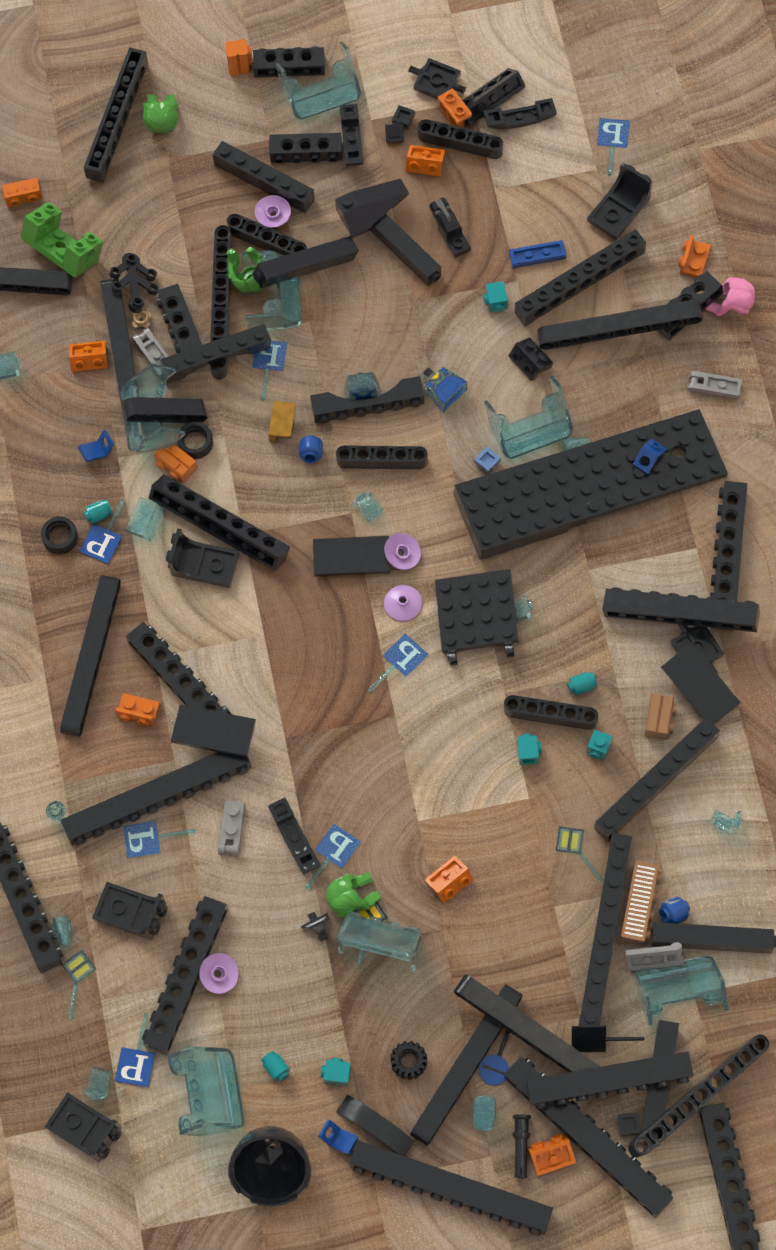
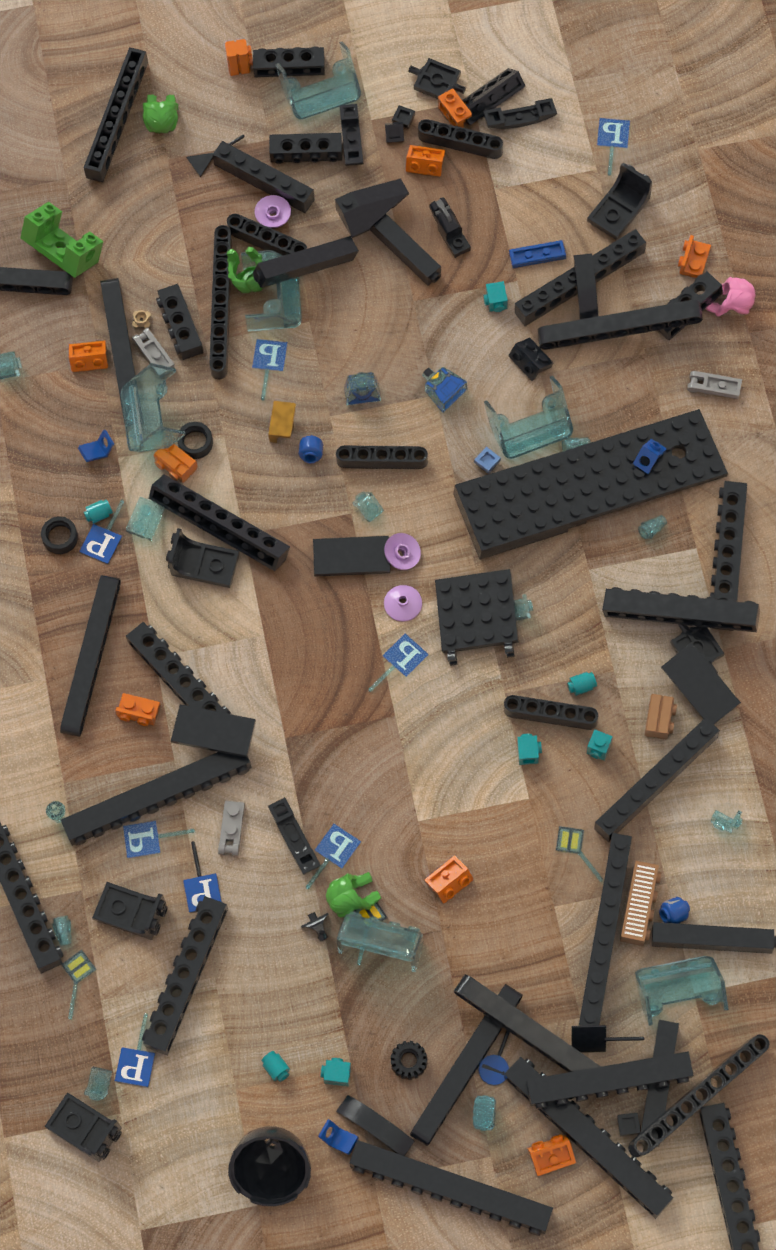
orange bracket [2,178,42,207] -> none
black plant [109,253,159,313] -> none
black beam [122,397,208,423] -> none
black arch [160,324,271,384] -> none
clear light blue windscreen [167,1046,244,1136] -> none
lavender dish [199,953,239,994] -> none
black arch [310,376,425,423] -> none
black pin [512,1114,531,1179] -> none
light grey plate [626,942,685,971] -> none
none -> blue piece [183,841,222,913]
none -> black piece [186,134,245,177]
none -> black slope [573,253,598,320]
none -> clear light blue cone [638,515,667,540]

